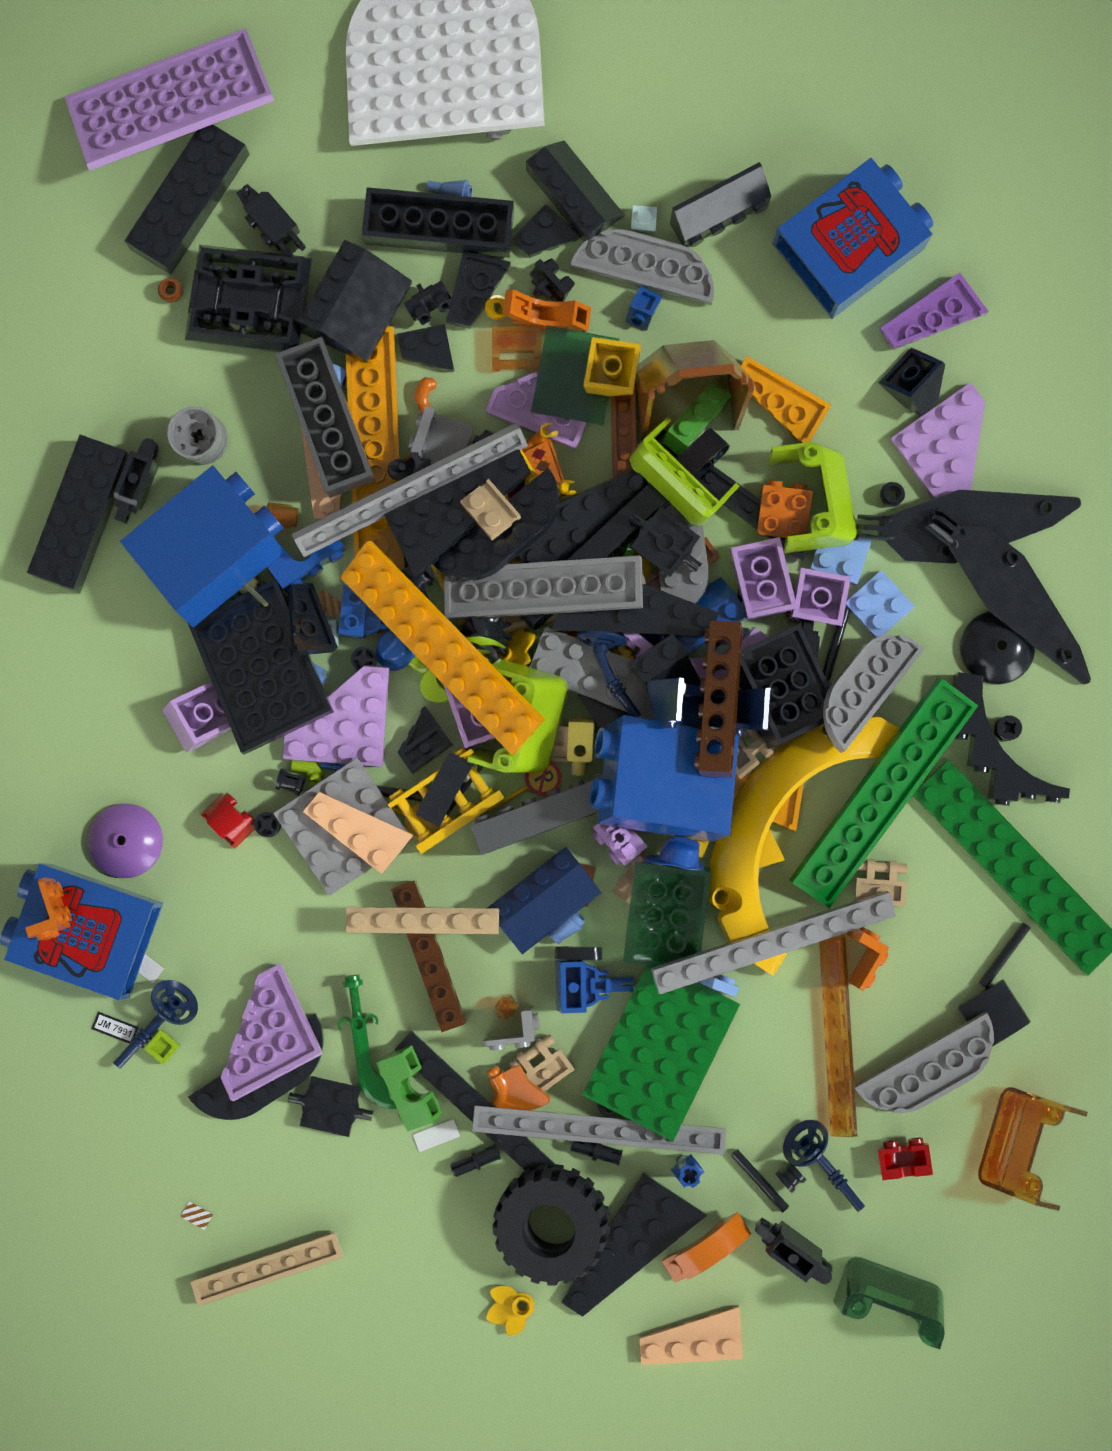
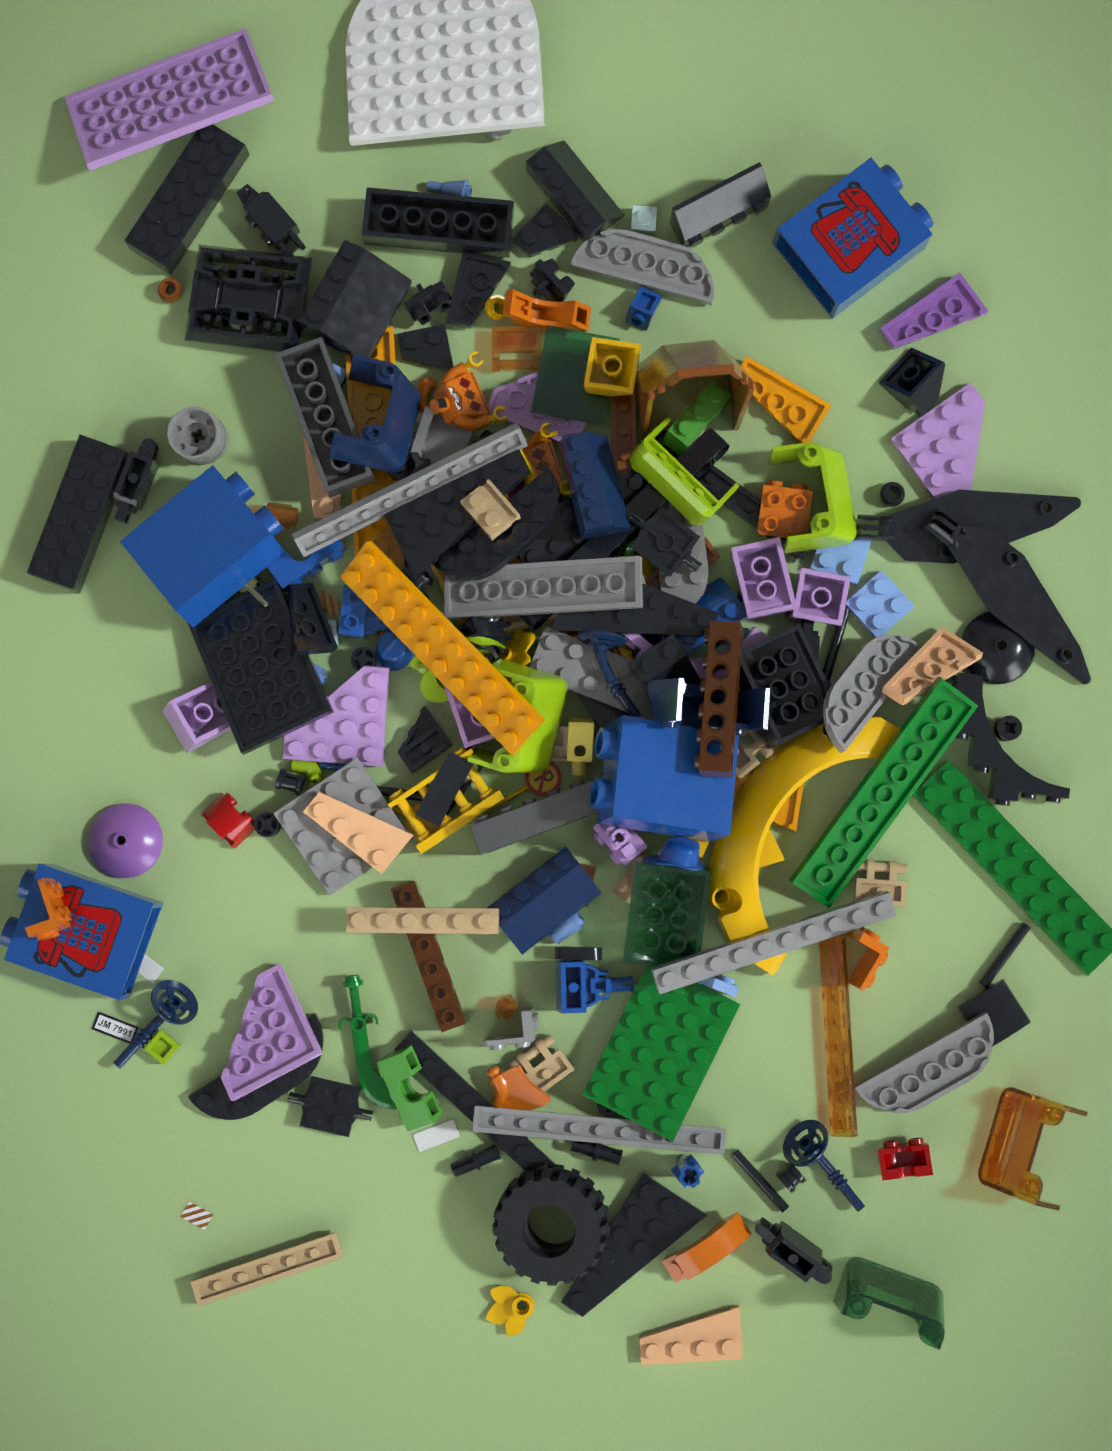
none -> dark blue windscreen [329,354,421,473]
none -> orange torso [430,351,507,431]
none -> dark blue slope [559,431,631,540]
none -> light nougat wing [882,627,983,706]

